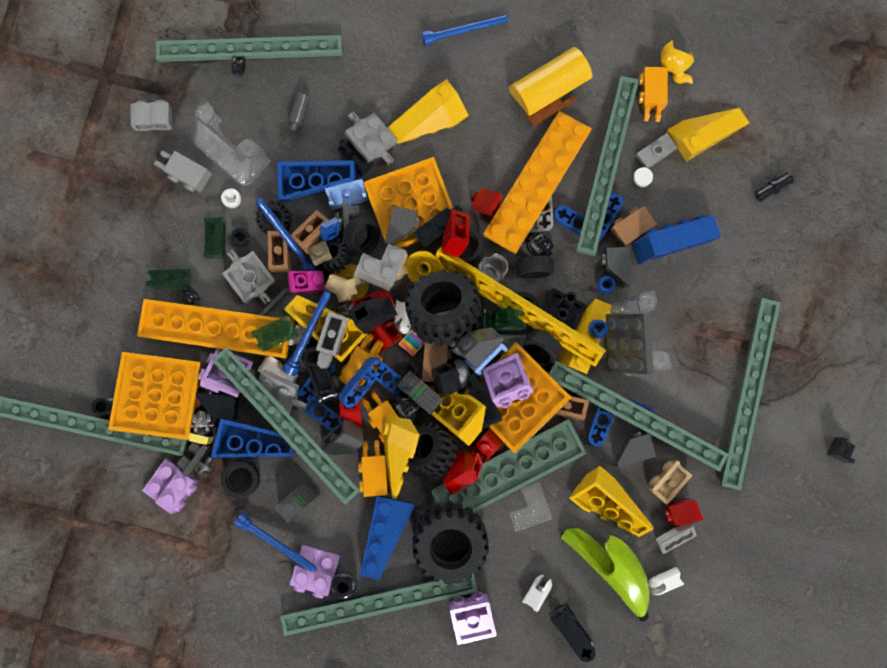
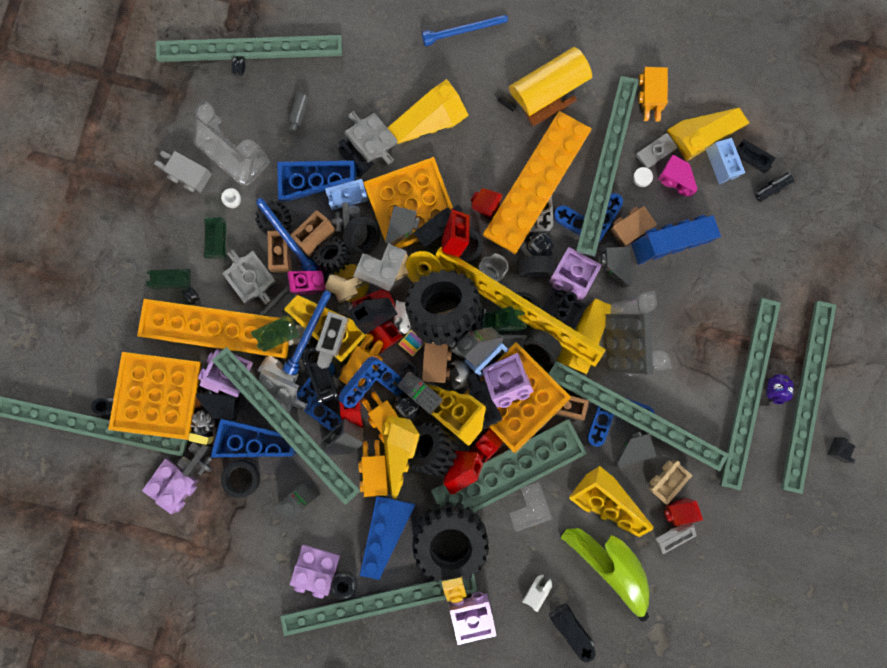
light grey brick [130,100,172,131] -> none
black bush [231,228,250,247] -> none
blue piece [234,512,317,572] -> none
dark tan plate [308,240,332,266] -> none
blue tile [320,217,340,241] -> none
black panel [431,363,462,397] -> none
blue plate [588,320,608,339] -> none
blue plate [596,275,616,294] -> none
white piece [648,567,684,595] -> none
yellow hair [660,40,694,84] -> none
none -> yellow plate [442,577,467,603]
none -> black piece [494,94,520,113]
none -> lavender plate [549,247,602,300]
none -> dark pink slope [658,155,697,197]
none -> light blue hinge [706,138,745,184]
none -> black hinge [736,138,776,173]
none -> dark purple head [766,374,794,404]
none -> sand green plate [781,301,837,494]

